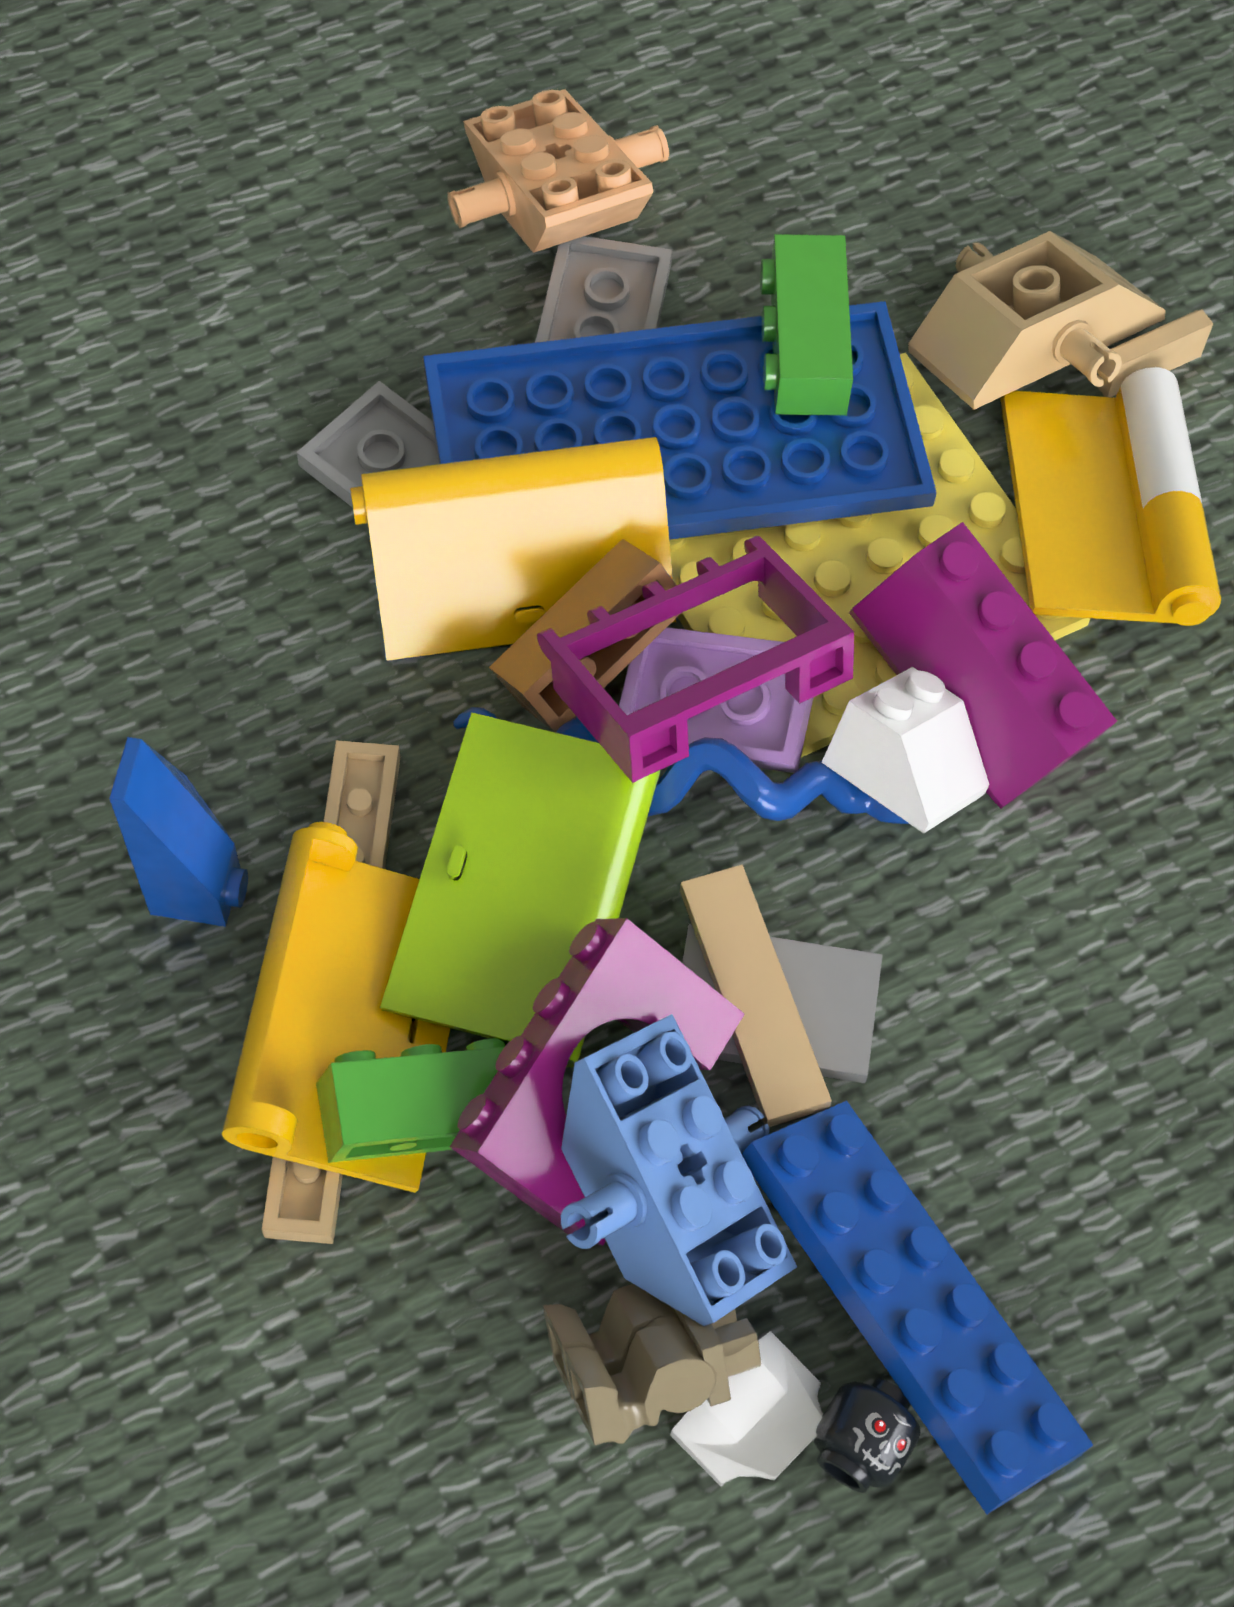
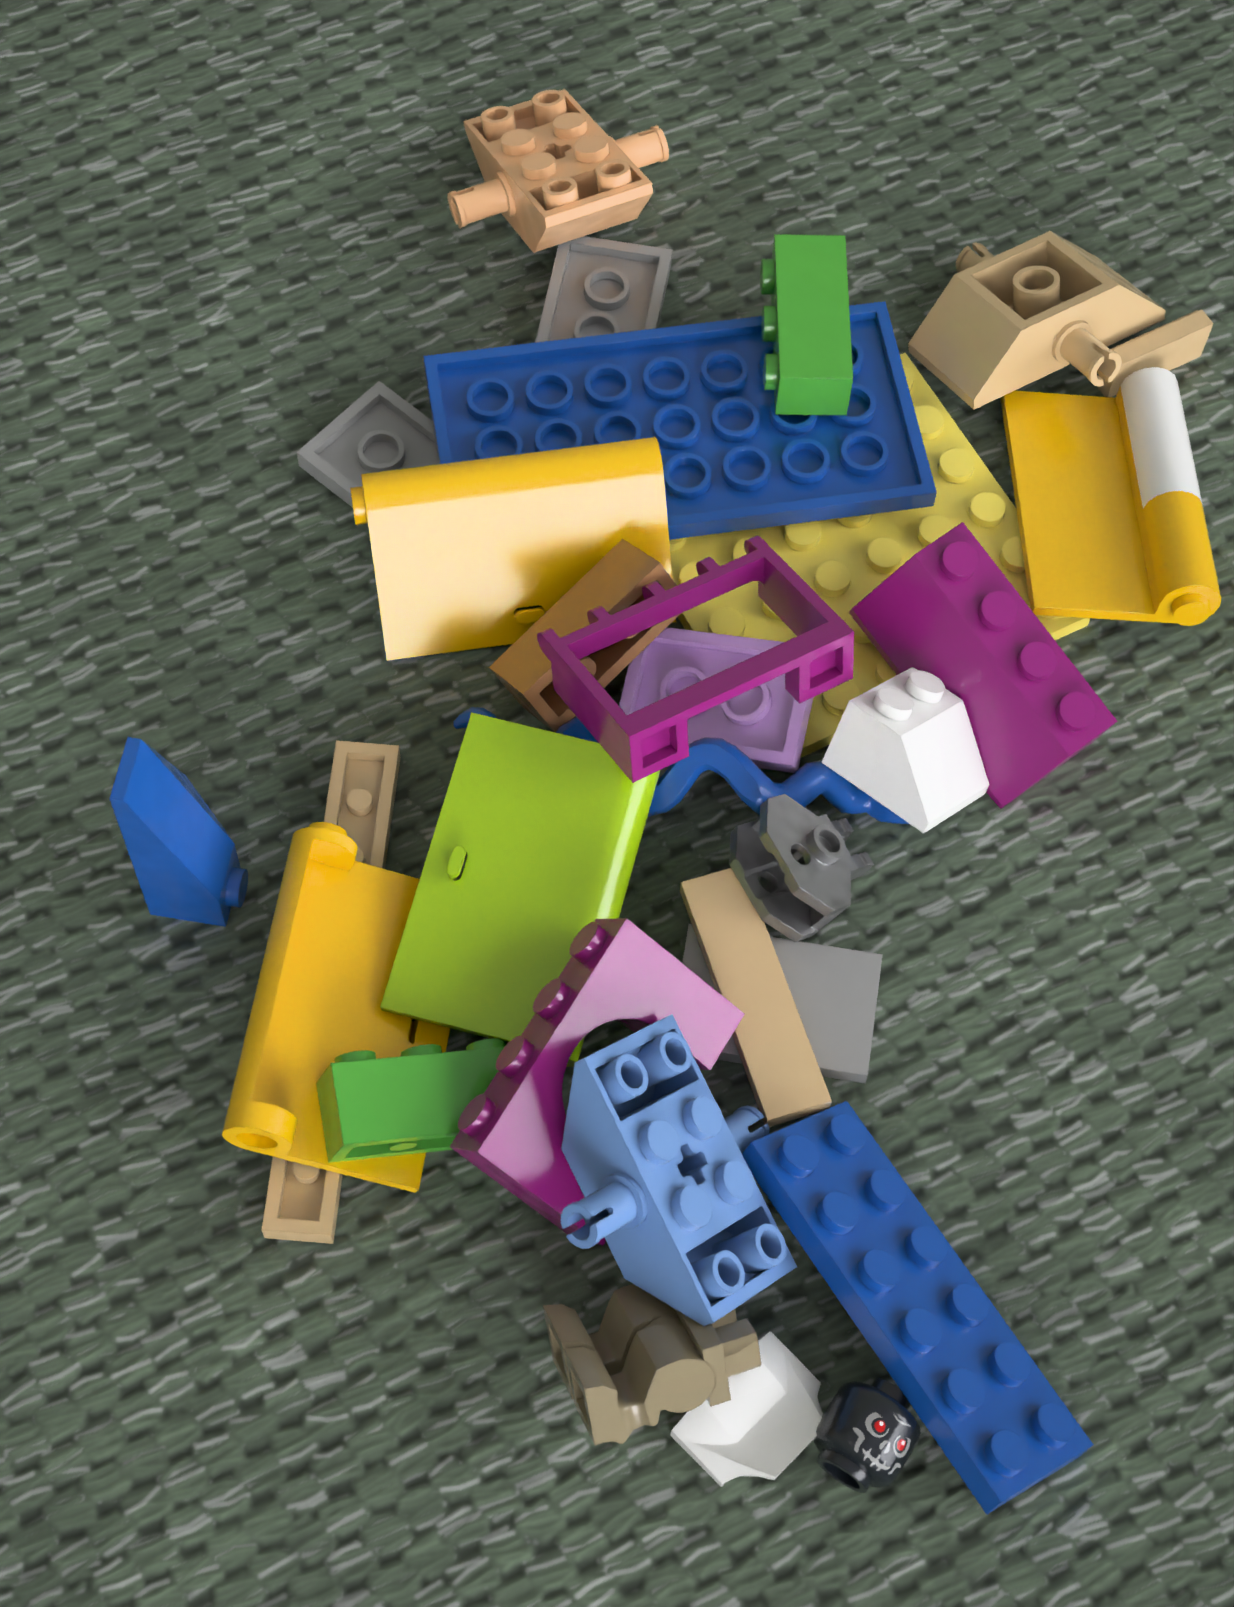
none -> flat silver hinge [729,794,874,942]

